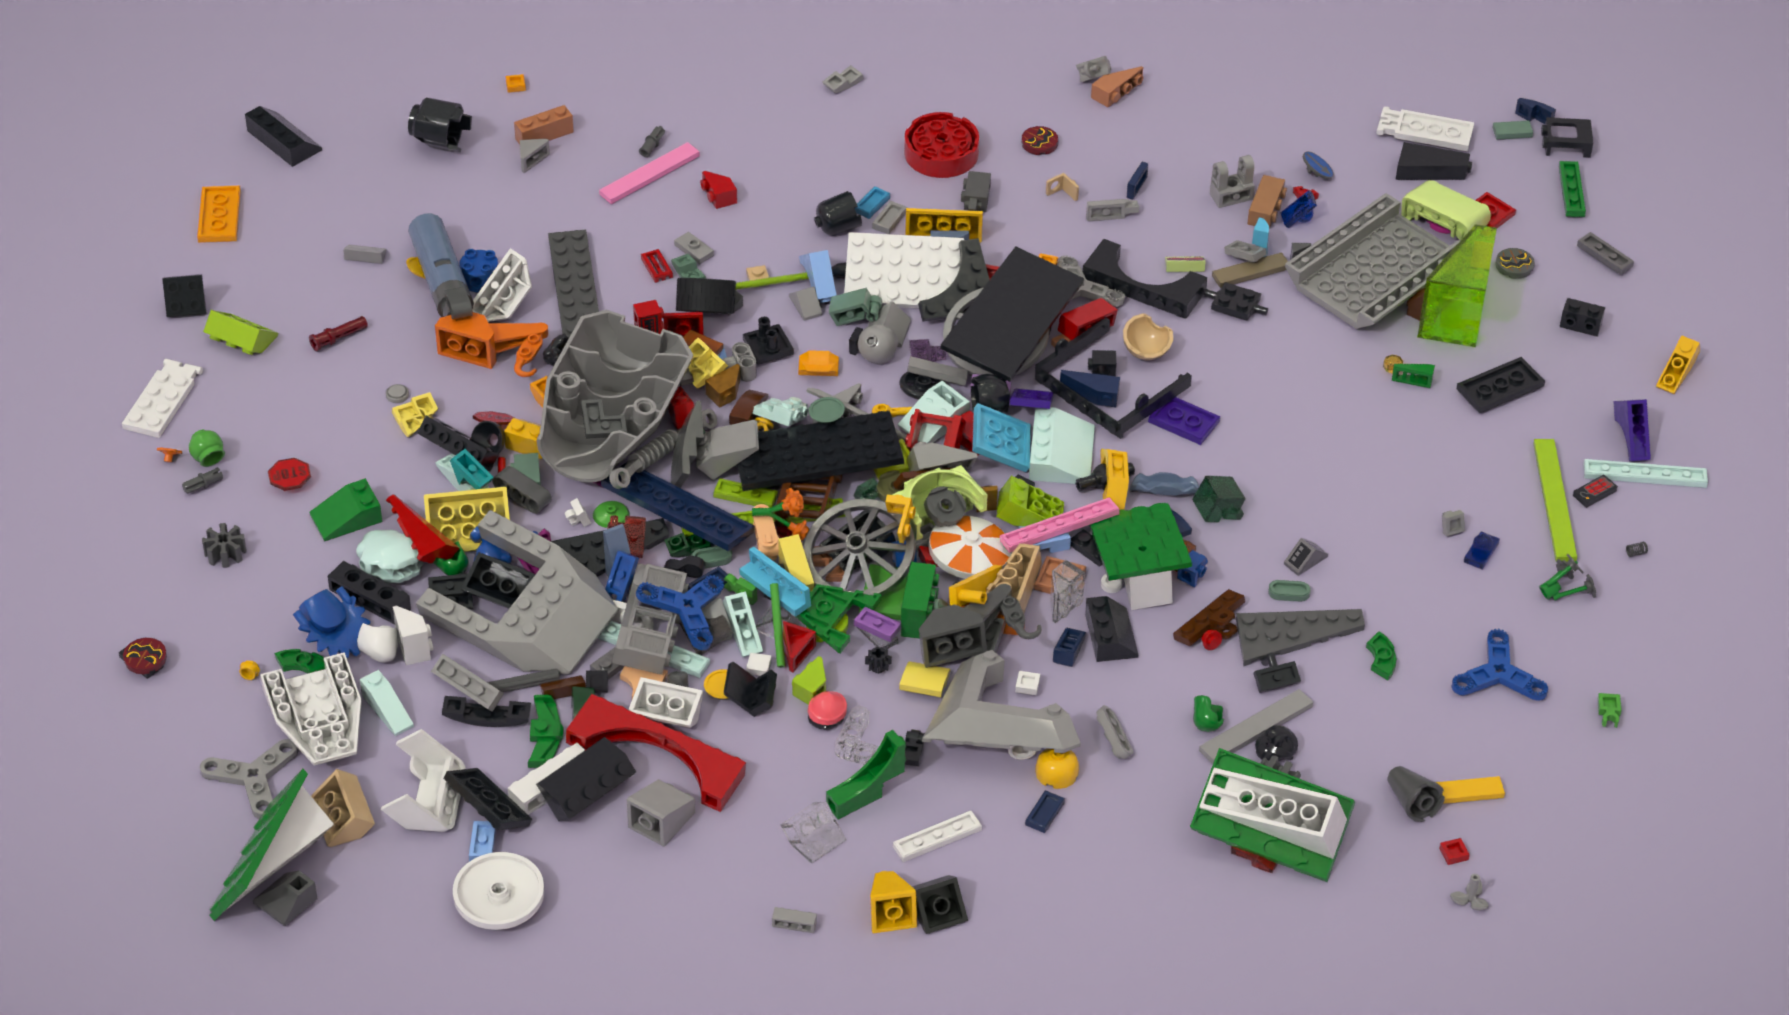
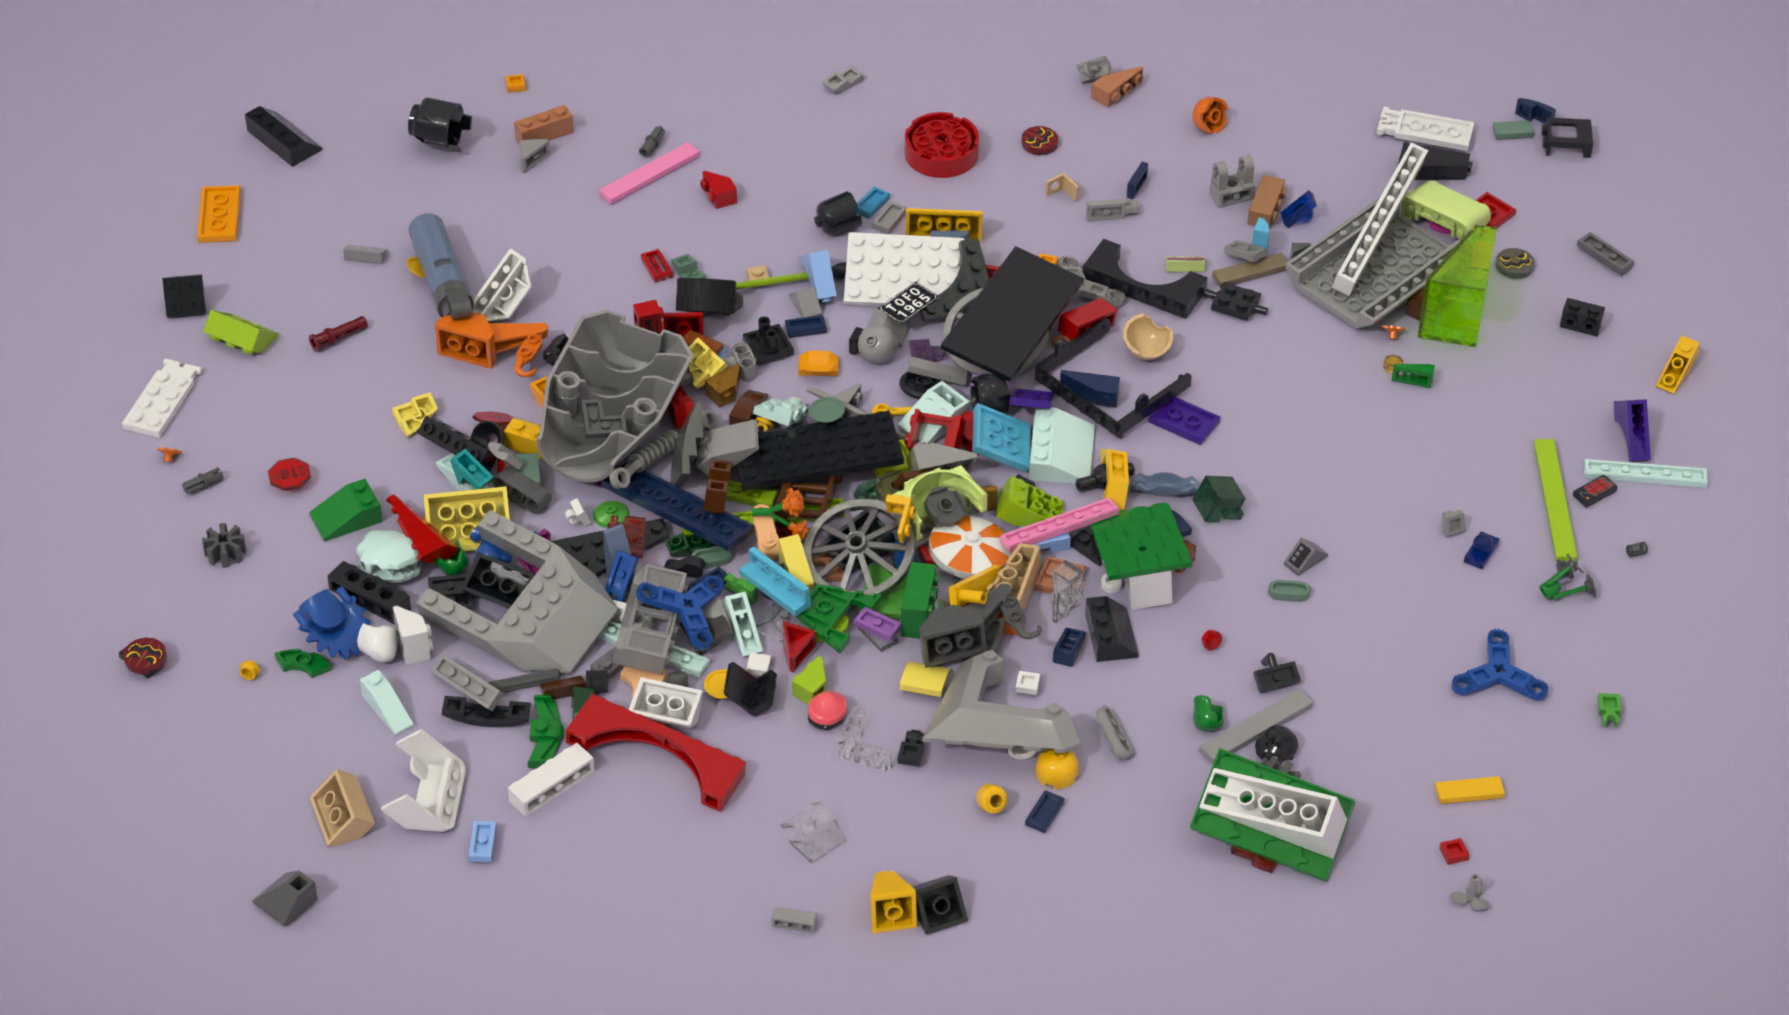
bright green piece [189,429,225,467] -> none
light grey piece [200,739,298,819] -> none
piece [209,768,334,921] -> none
white wedge [260,652,361,766] -> none
light grey piece [386,384,409,403] -> none
black plate [443,768,532,830] -> none
white dish [453,852,544,930] -> none
blue brick [460,249,498,293] -> none
black slope [536,737,636,822] -> none
dark grey plate [548,229,599,339] -> none
light grey slope [626,779,695,847] -> none
light grey plate [674,232,714,264] -> none
bright green piece [770,583,786,668] -> none
green arch [826,730,906,820] -> none
sand green hinge [829,287,882,326] -> none
black gear [865,647,892,674] -> none
white tile [893,811,982,862] -> none
dark grey hinge [961,171,991,212] -> none
black brick [1088,350,1117,376] -> none
reddish brown plate [1173,589,1245,646] -> none
blue brick [1177,550,1208,588] -> none
dark grey wing [1236,609,1365,666] -> none
red tile [1293,186,1319,204] -> none
piece [1302,151,1334,180] -> none
green tile [1366,631,1397,681] -> none
dark grey cone [1387,766,1445,822] -> none
black plate [1456,357,1545,413] -> none
green plate [1558,161,1586,217] -> none
none -> light grey slope [488,442,523,470]
none -> reddish brown arch [703,459,731,514]
none -> dark blue tile [785,315,827,338]
none -> black sticker [877,282,939,324]
none -> yellow head [976,783,1008,814]
none -> orange cylinder [1192,97,1228,134]
none -> white brick [1332,142,1428,296]
none -> orange plant [1381,326,1406,339]

